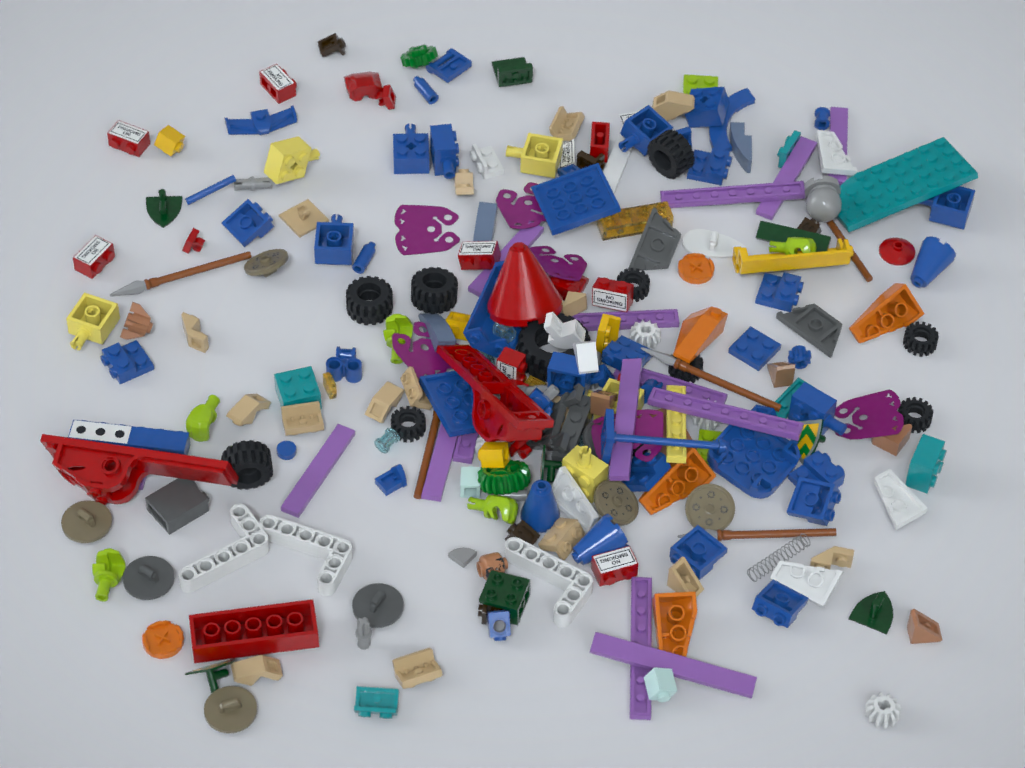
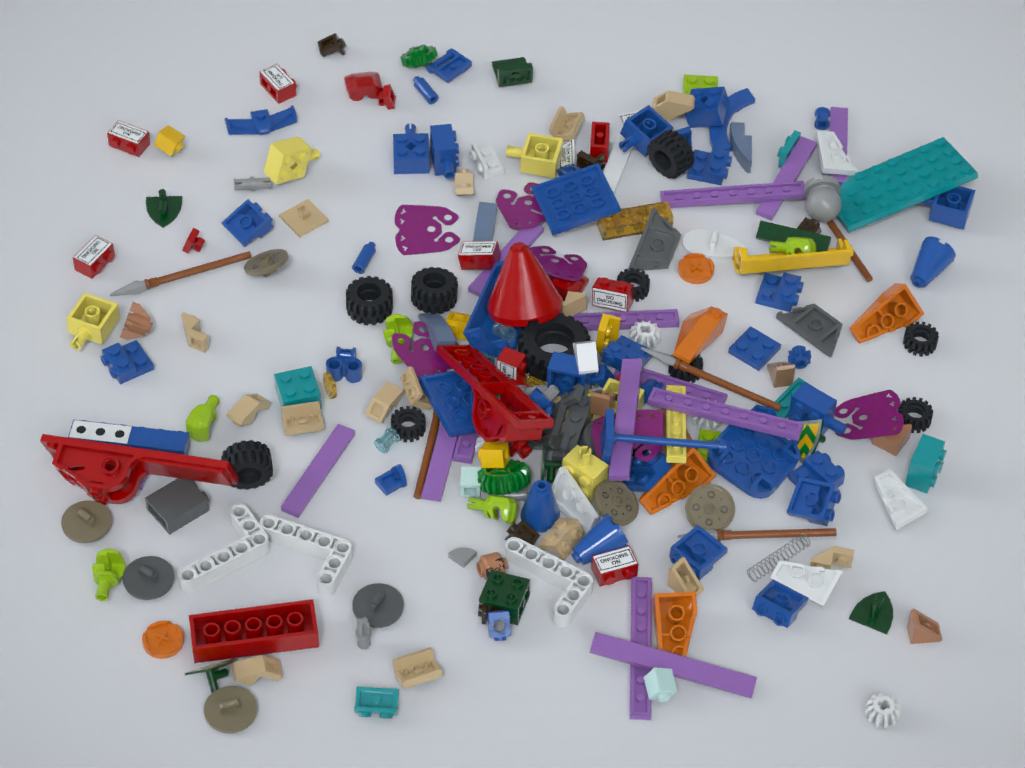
blue piece [185,174,237,205] -> none
blue tile [277,441,296,460] -> none
blue brick [314,214,354,265] -> none
white brick [544,312,586,349] -> none
red dish [879,237,915,266] -> none

